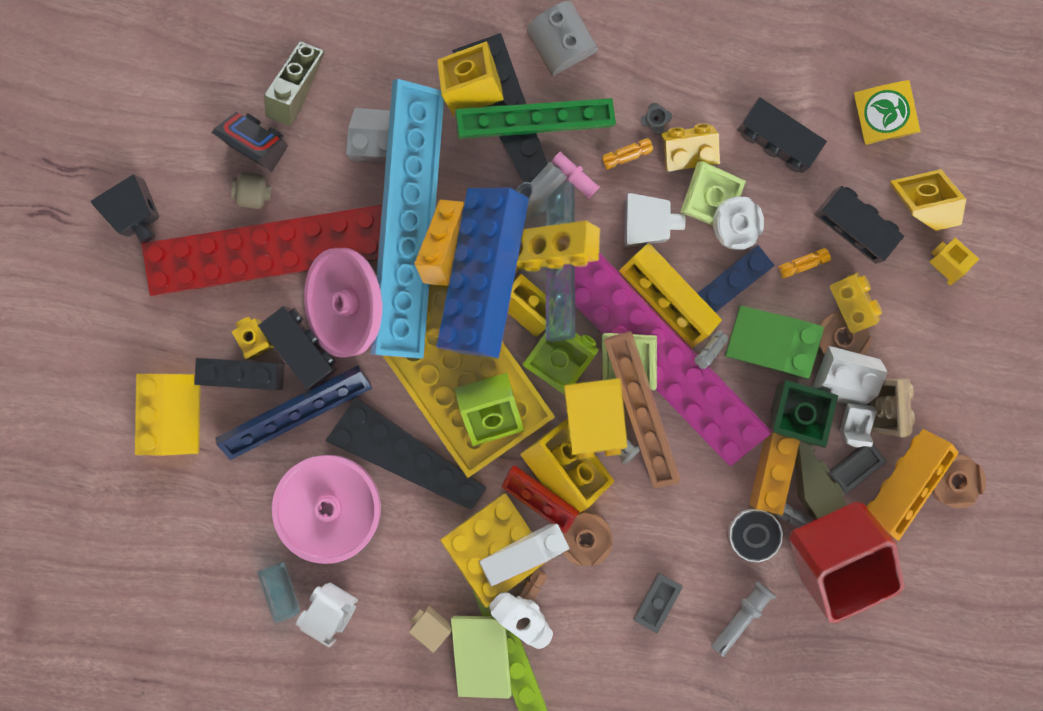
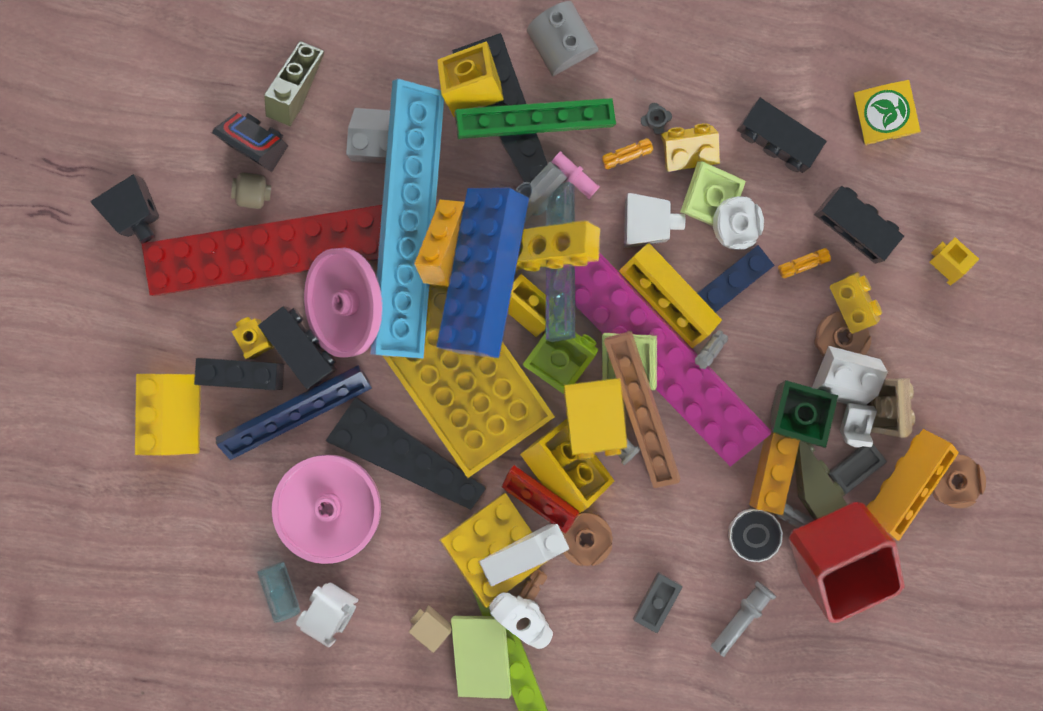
lime slope [455,373,524,446] -> none
bright green slope [725,306,824,379] -> none
yellow slope [890,169,966,231] -> none

